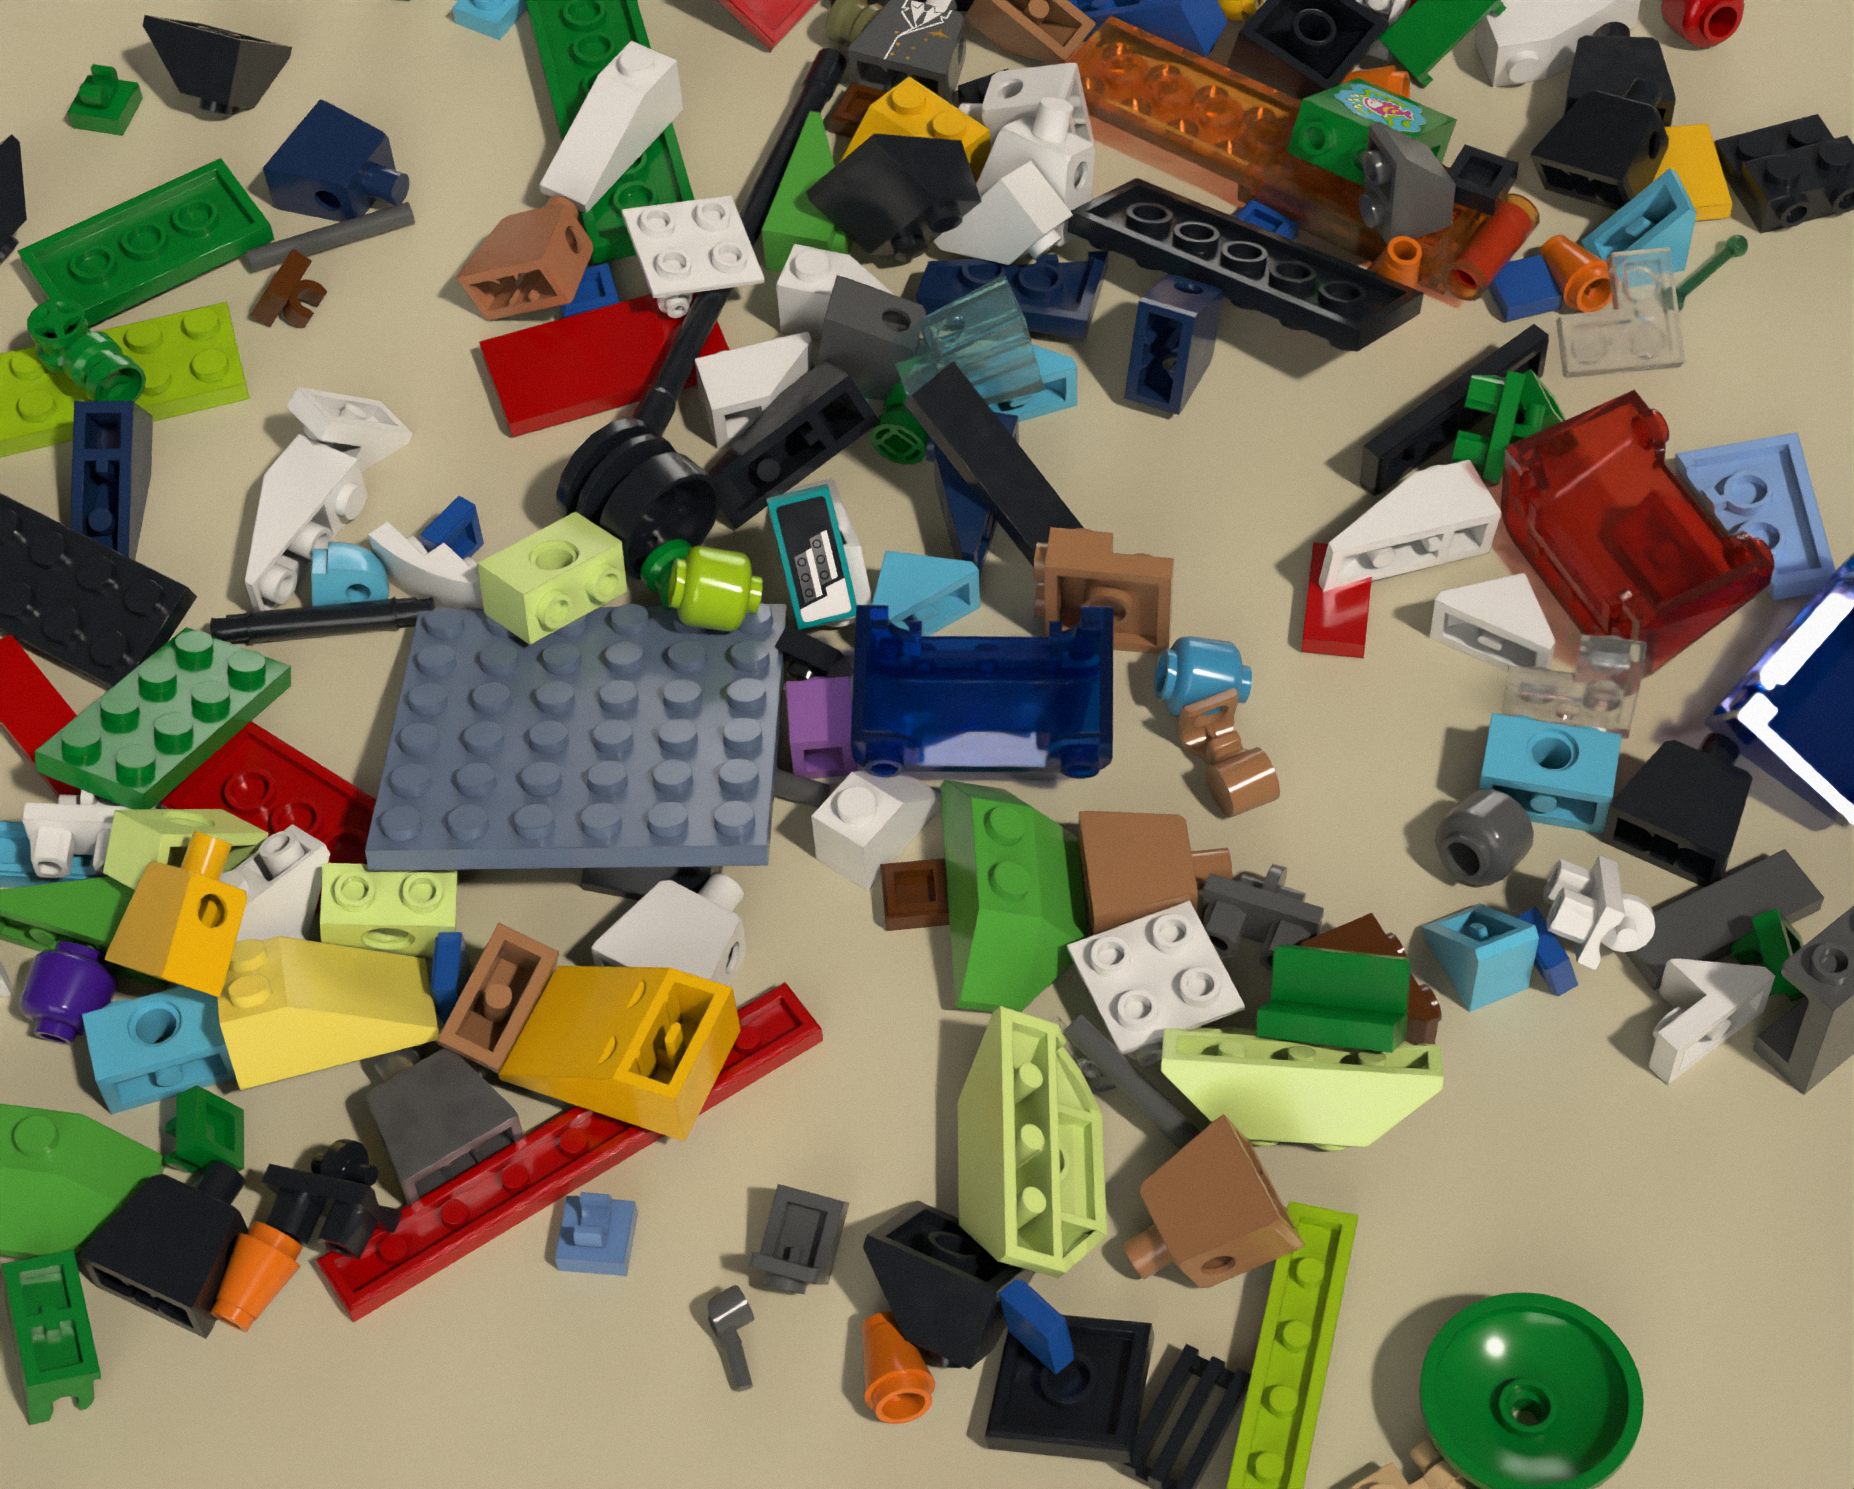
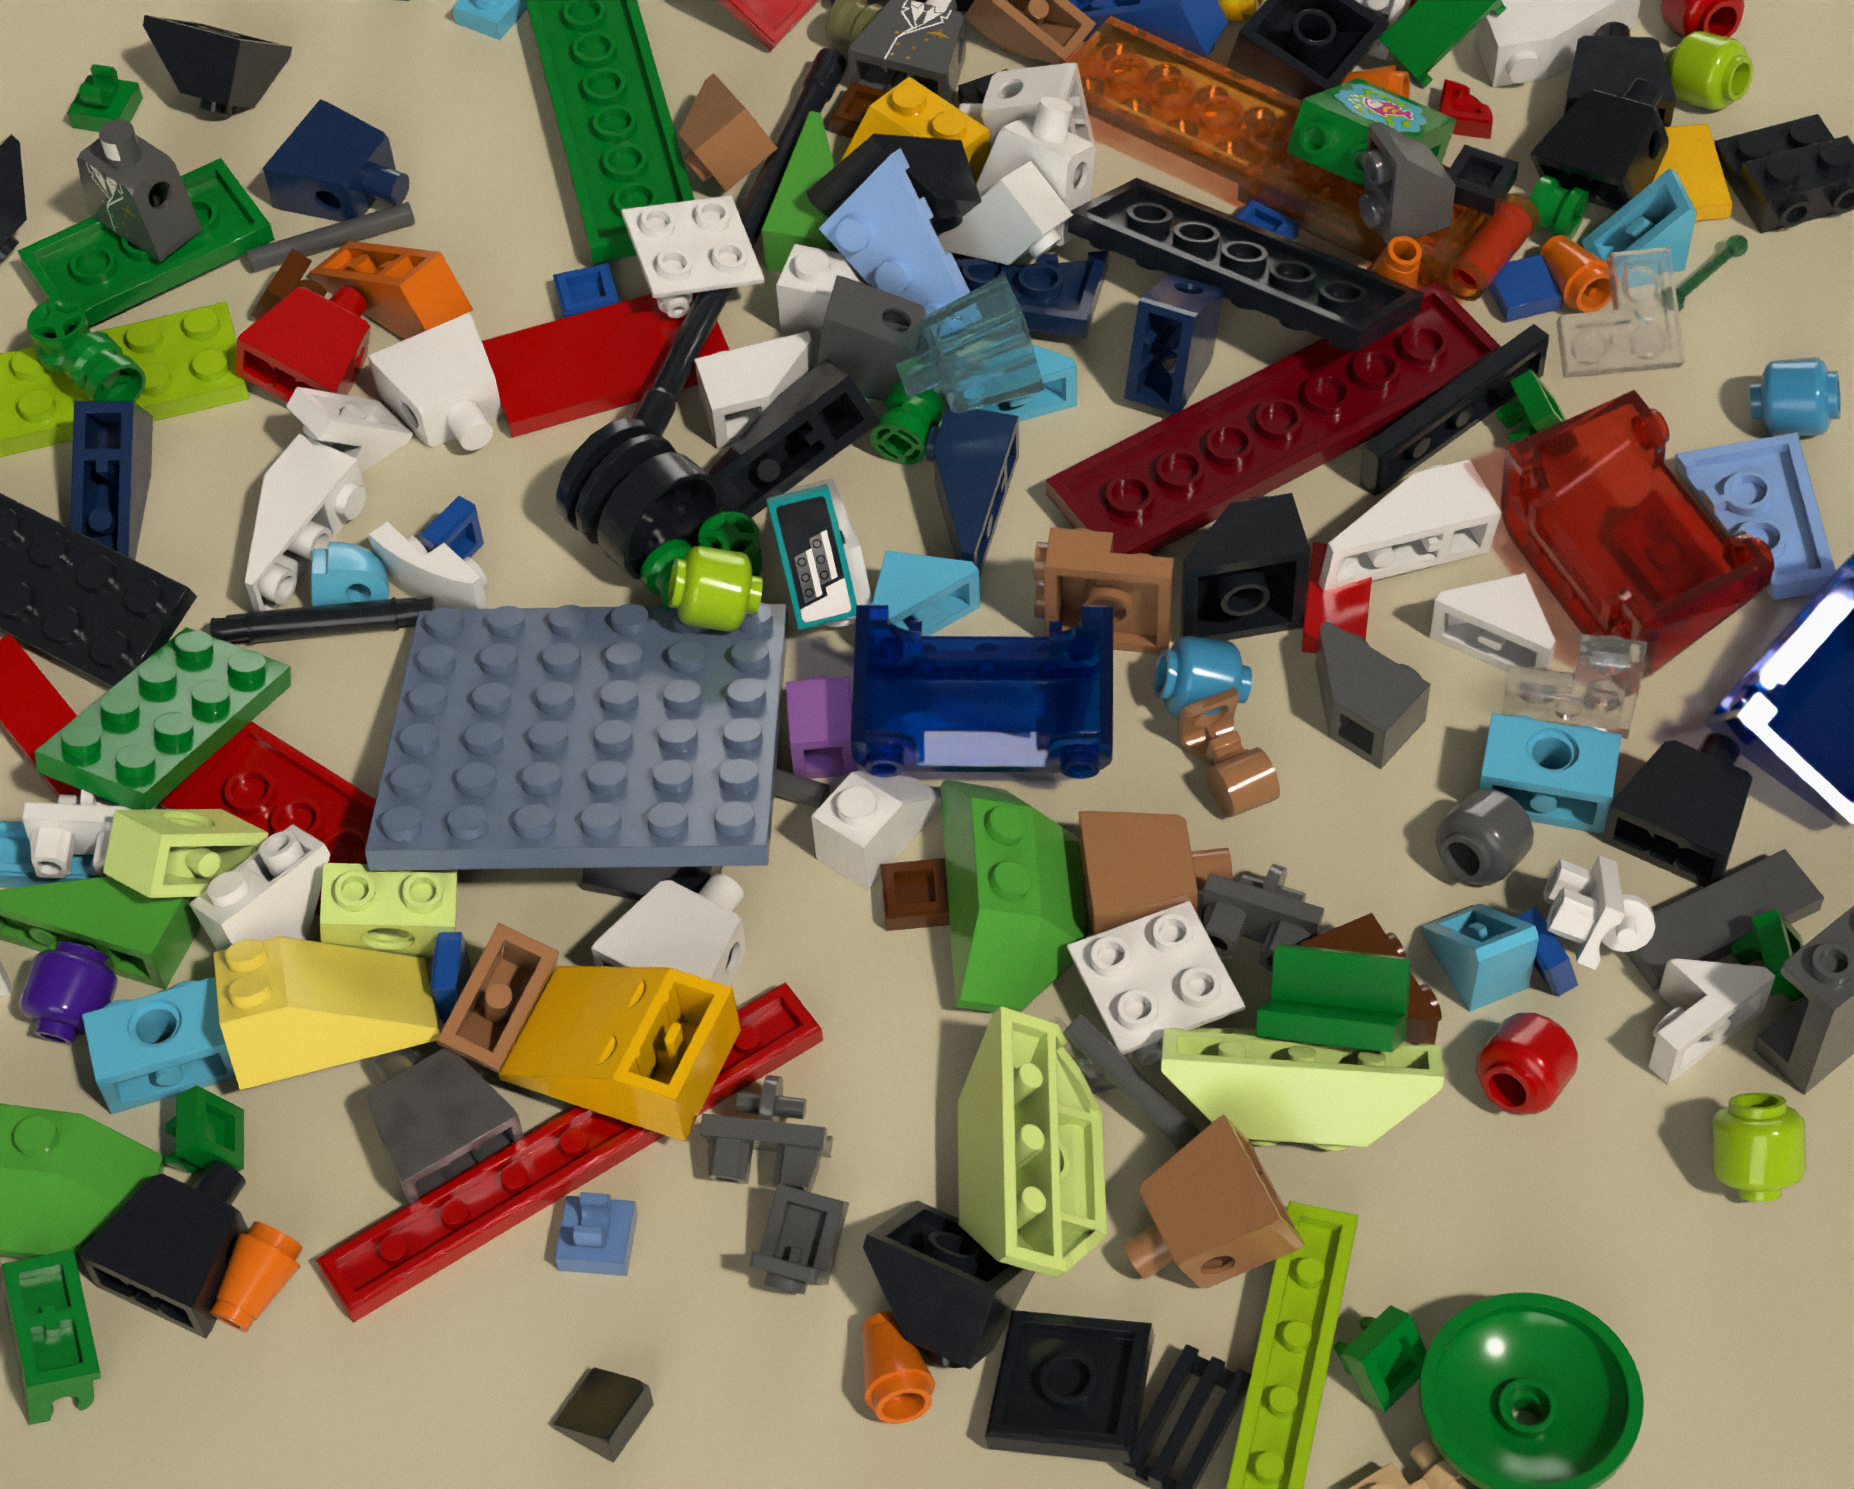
yellow torso [104,831,248,998] -> none
black hips [261,1138,403,1260] -> none
nougat torso [456,196,594,321] -> none
yellowish green brick [477,512,627,645] -> none
white slope [539,41,683,213] -> none
dark grey hand [708,1285,755,1392] -> none
black plate [775,625,855,681] -> none
black tile [903,361,1084,568] -> none
blue tile [998,1278,1074,1375] -> none
green hips [1451,371,1558,485] -> none
none -> dark grey torso [77,119,202,262]
none -> red torso [235,286,371,403]
none -> orange slope [309,241,473,339]
none -> white torso [368,313,503,451]
none -> black slope [553,1367,654,1463]
none -> medium nougat slope [678,73,778,192]
none -> green wheel [699,511,763,577]
none -> dark grey hips [699,1075,833,1192]
none -> light blue wing [819,148,982,346]
none -> dark red plate [1046,281,1501,555]
none -> black slope [1180,493,1310,641]
none -> dark grey slope [1316,620,1431,770]
none -> green tile [1334,1305,1427,1413]
none -> red tile [1438,79,1493,139]
none -> red head [1476,1013,1578,1114]
none -> green wheel [1524,175,1590,240]
none -> lime head [1665,31,1753,110]
none -> lime head [1711,1092,1806,1202]
none -> dark azure head [1750,357,1841,437]

